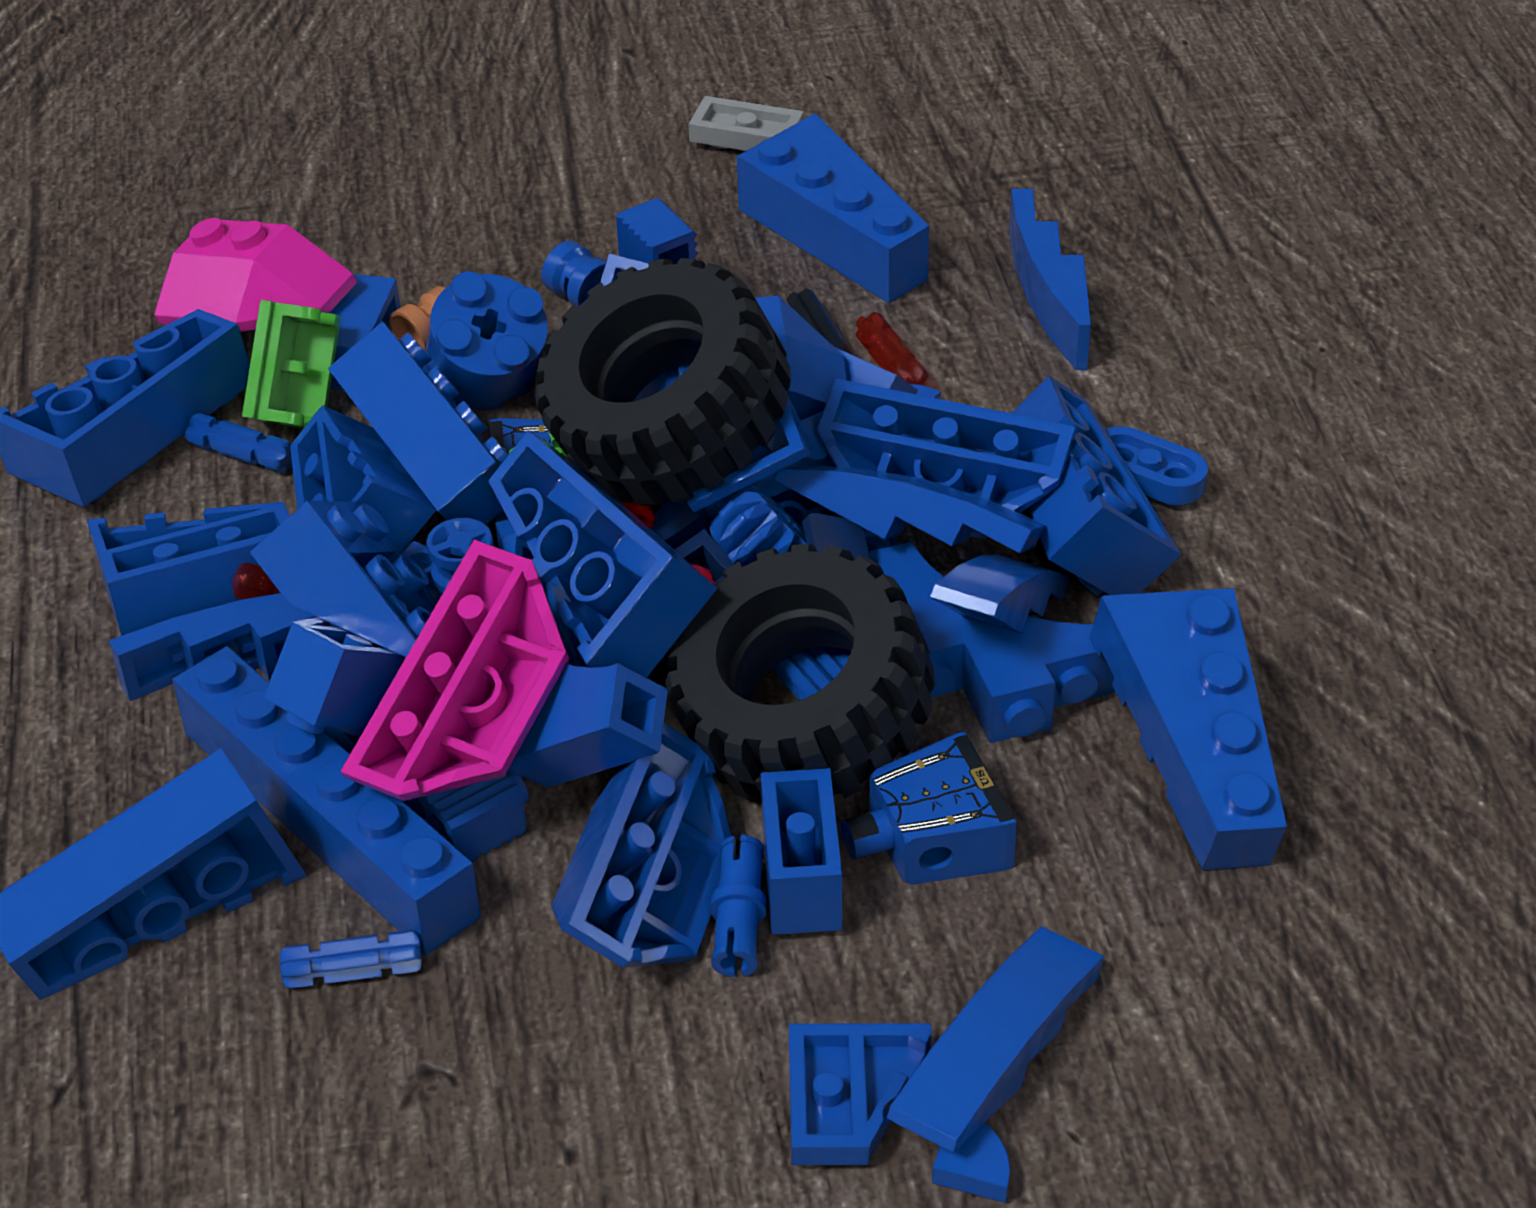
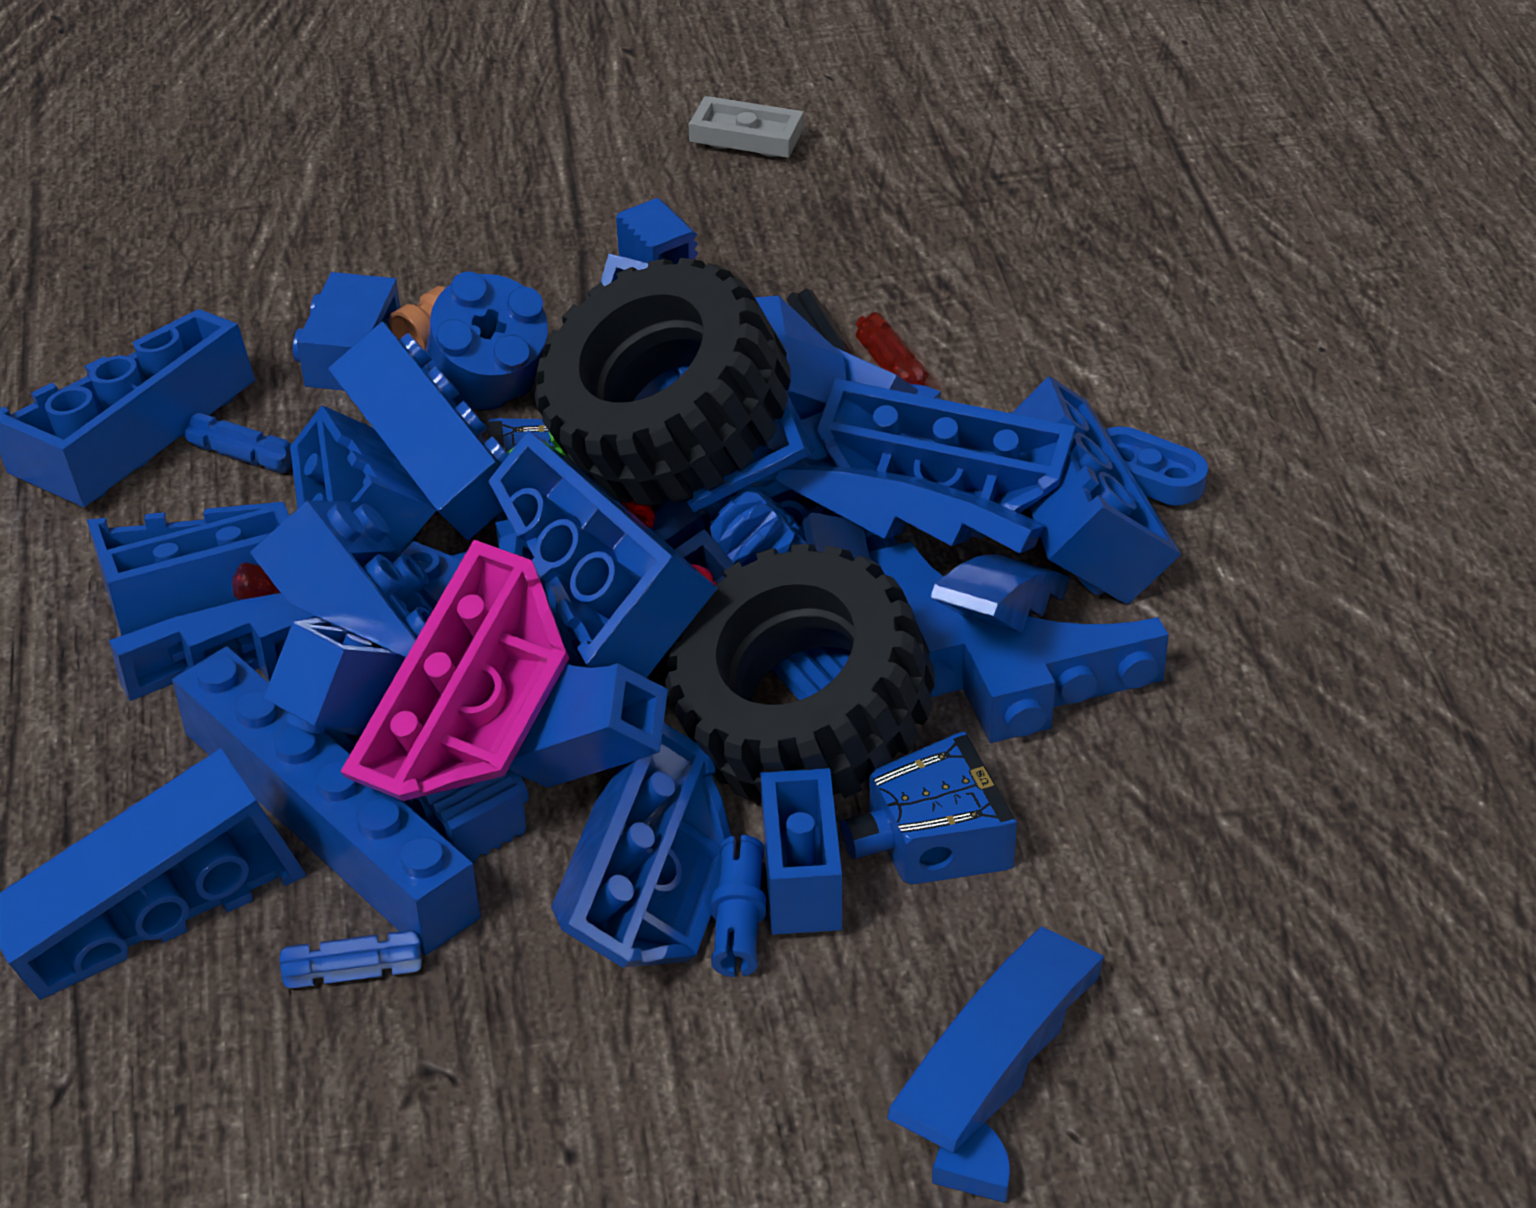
dark pink wedge [154,218,357,332] -> none
bright green hinge [242,300,341,429] -> none
blue wheel [427,518,493,595] -> none
blue wheel [541,240,606,307] -> none
blue wedge [737,113,929,303] -> none
blue wing [788,1023,932,1165] -> none
blue slope [1009,189,1091,370] -> none
blue wedge [1090,588,1287,870] -> none

